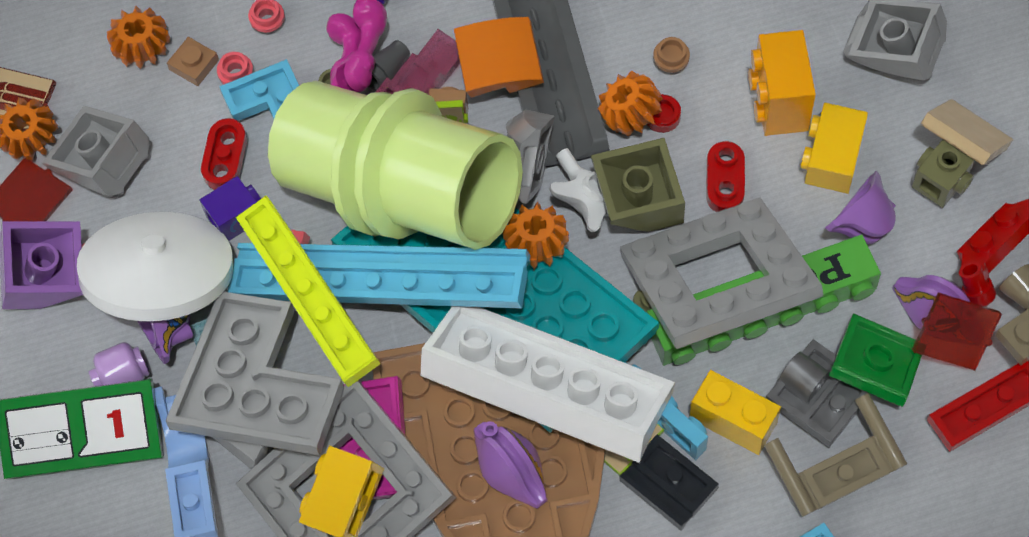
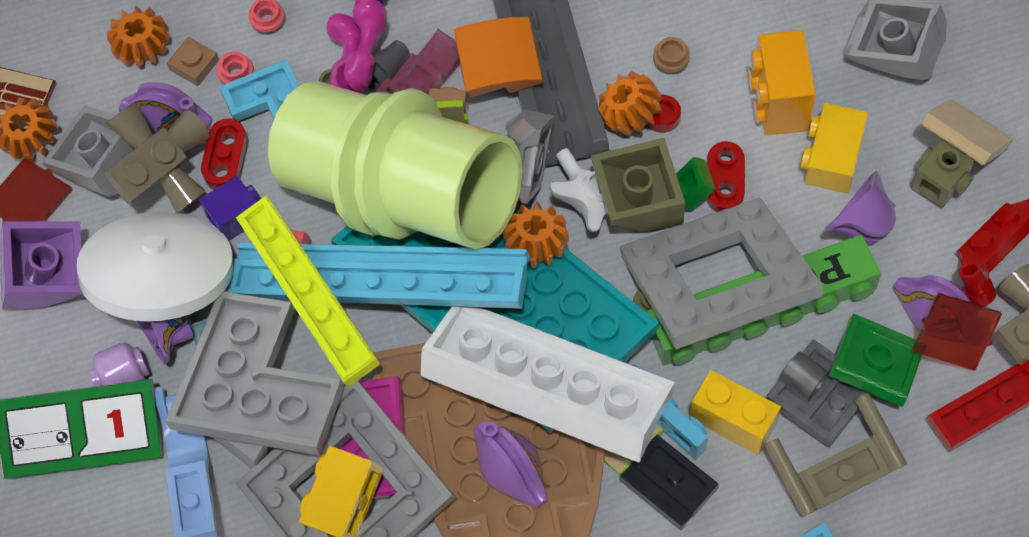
none -> dark tan brick [103,101,209,213]
none -> medium lavender hat [118,82,213,134]
none -> green plate [676,157,715,211]

